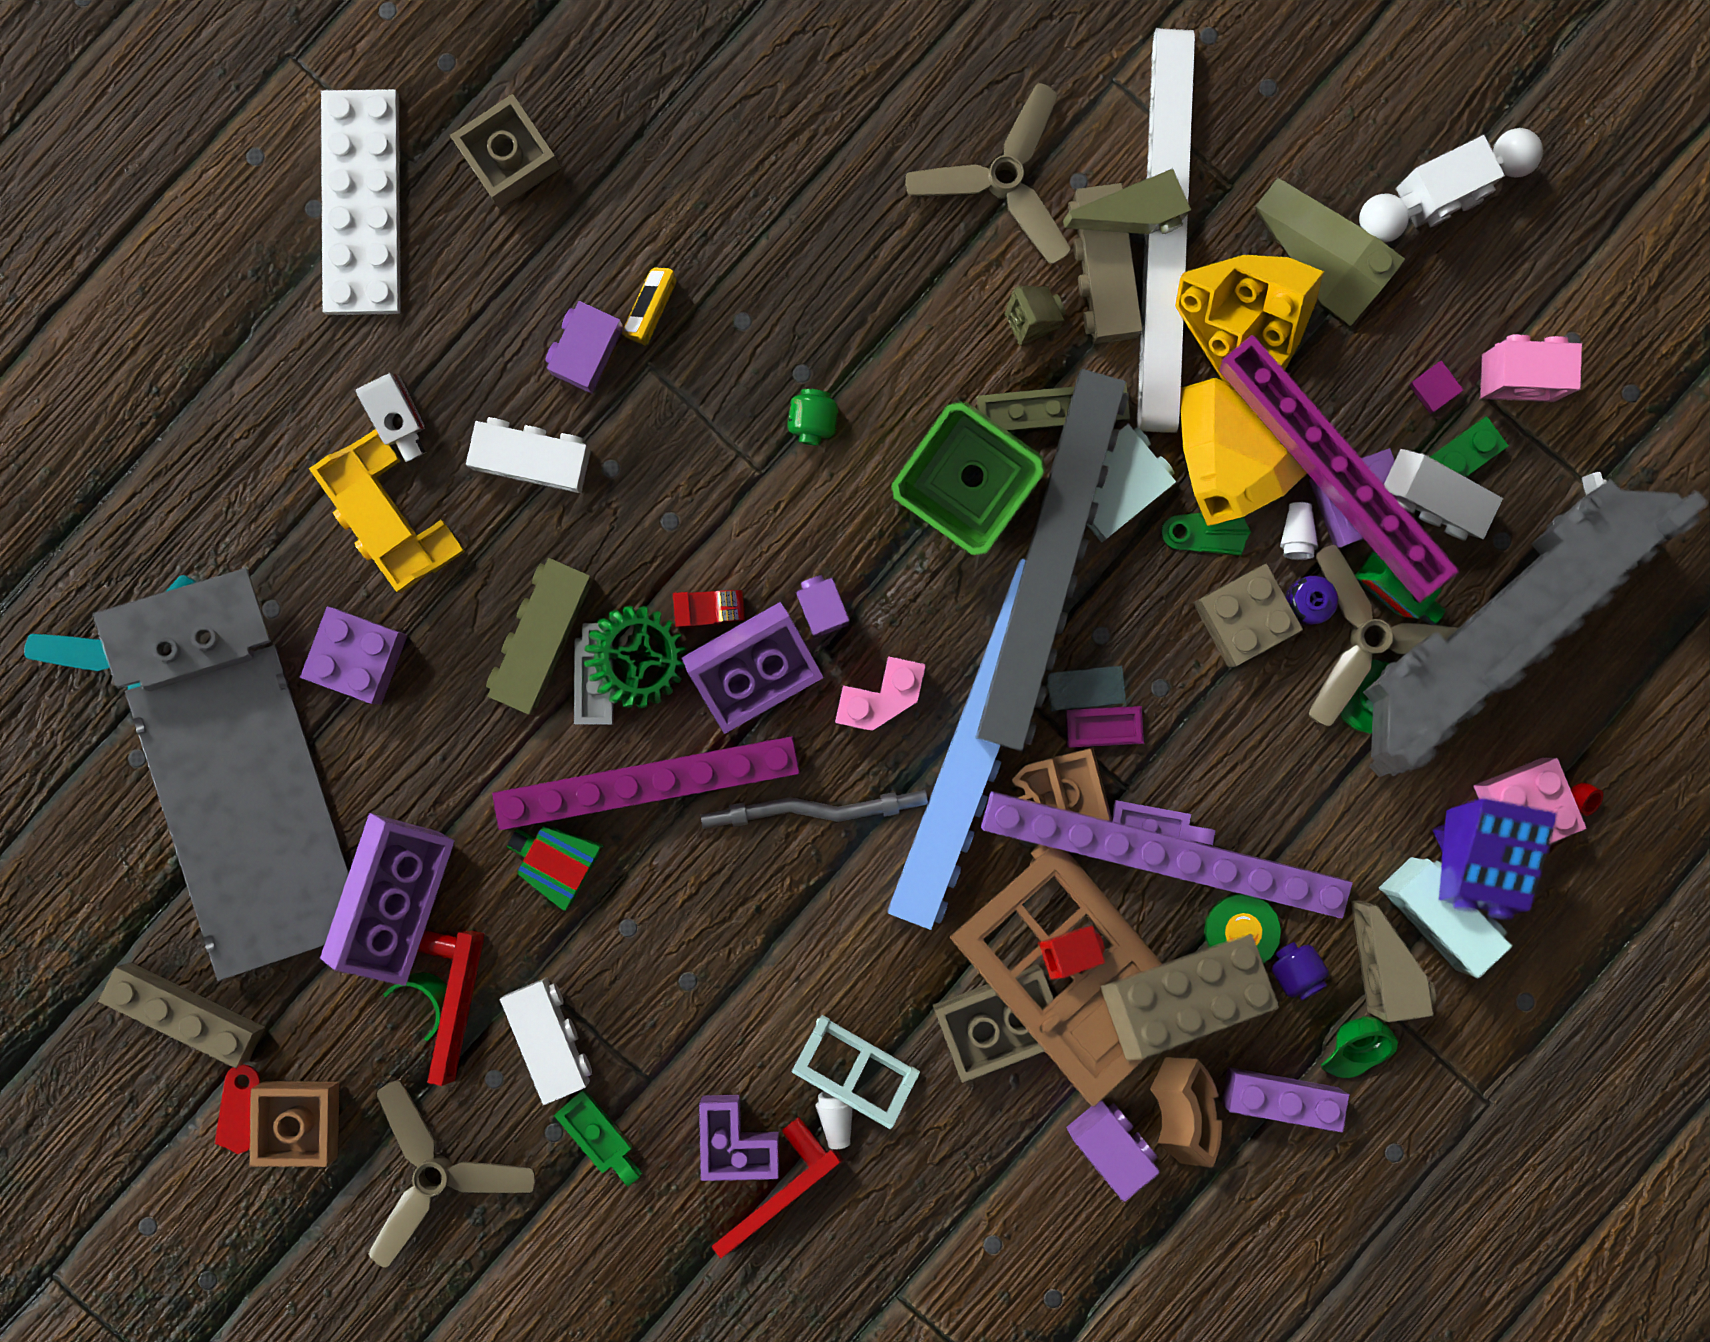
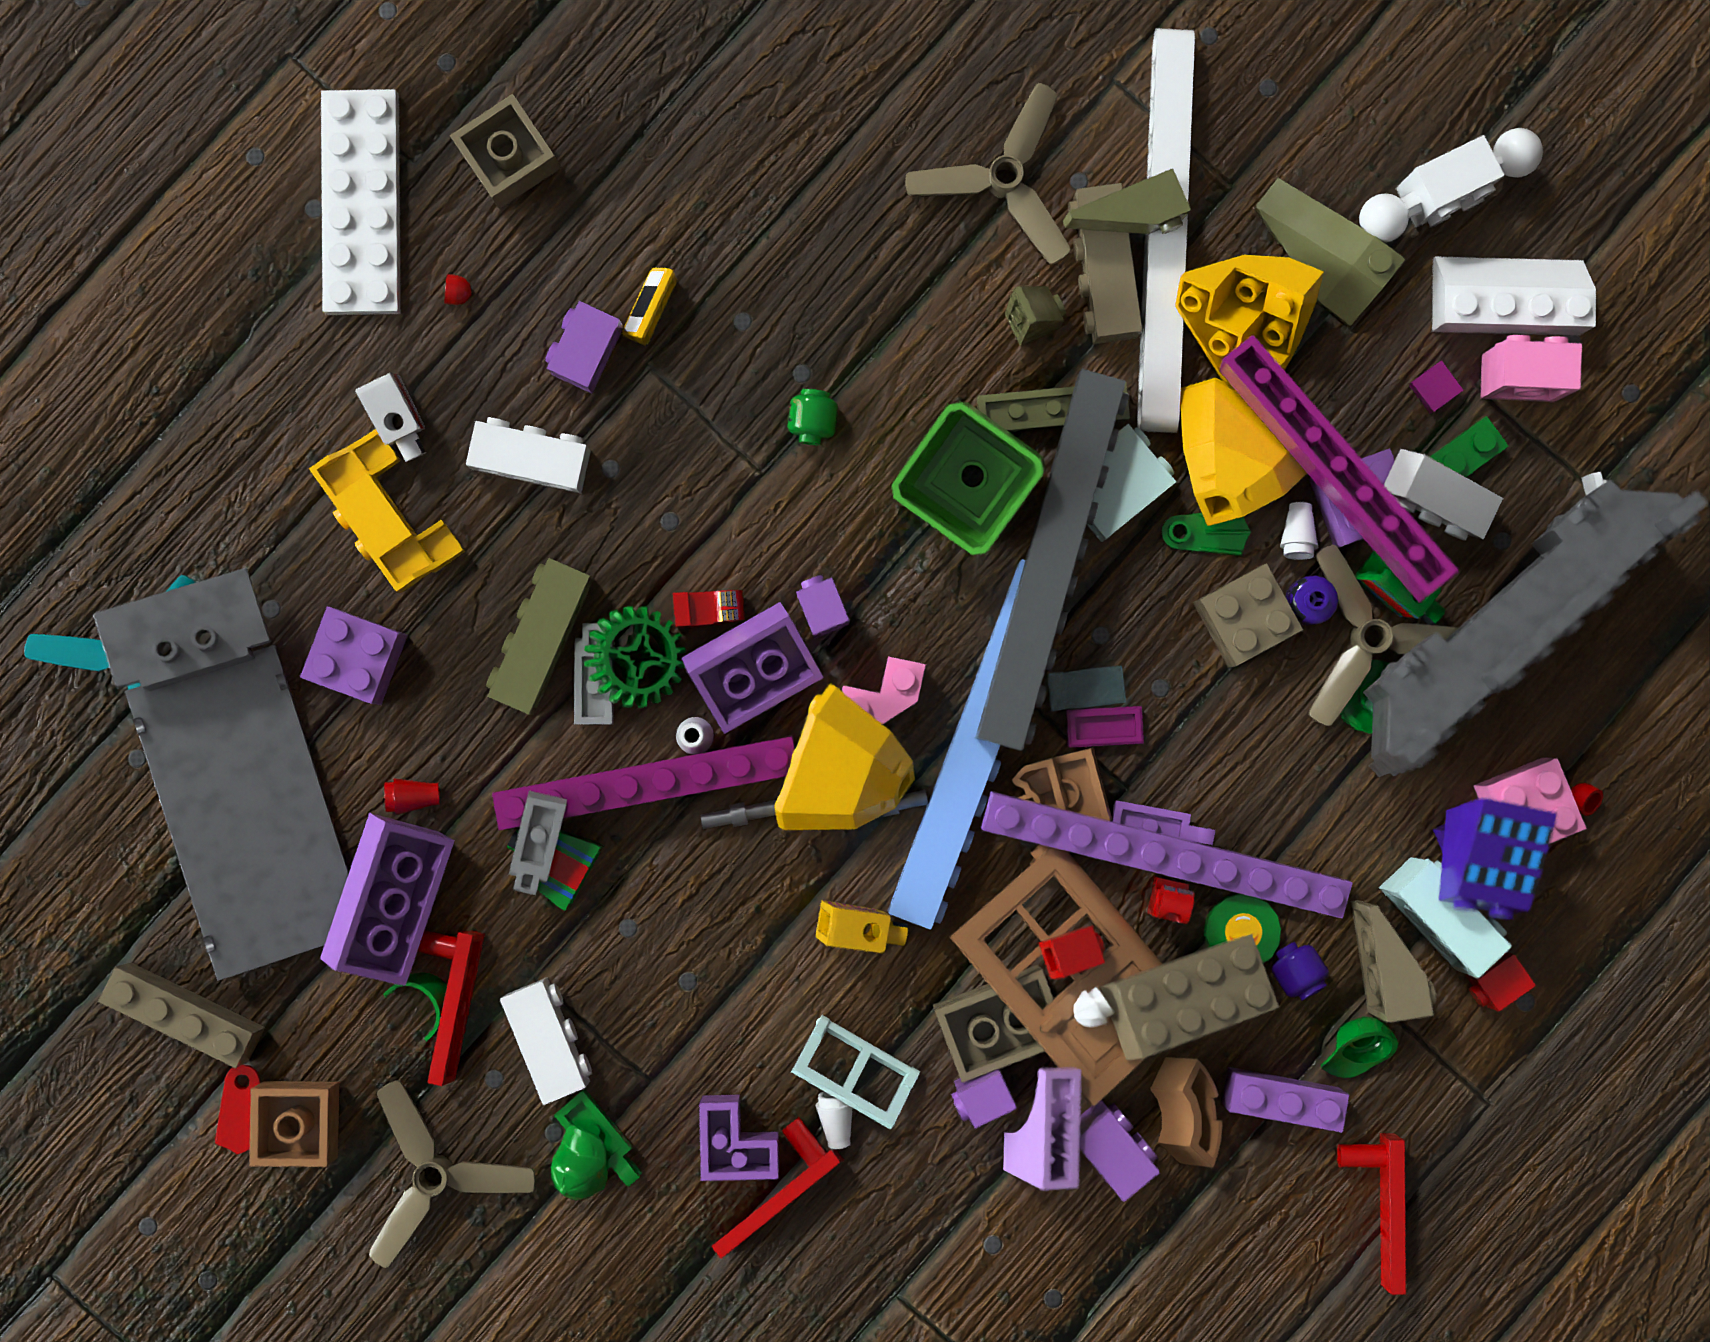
none -> red cone [384,778,440,816]
none -> red hinge [444,274,471,305]
none -> light grey hinge [509,791,567,895]
none -> green piece [551,1125,607,1200]
none -> white cone [676,717,714,754]
none -> yellow brick [774,684,915,830]
none -> yellow torso [815,900,908,953]
none -> medium lavender brick [951,1069,1017,1128]
none -> lavender arch [1003,1067,1081,1190]
none -> white plate [1074,987,1114,1027]
none -> red leg [1147,877,1194,924]
none -> red piece [1337,1133,1406,1295]
none -> white slope [1432,257,1596,335]
none -> red brick [1466,952,1536,1012]

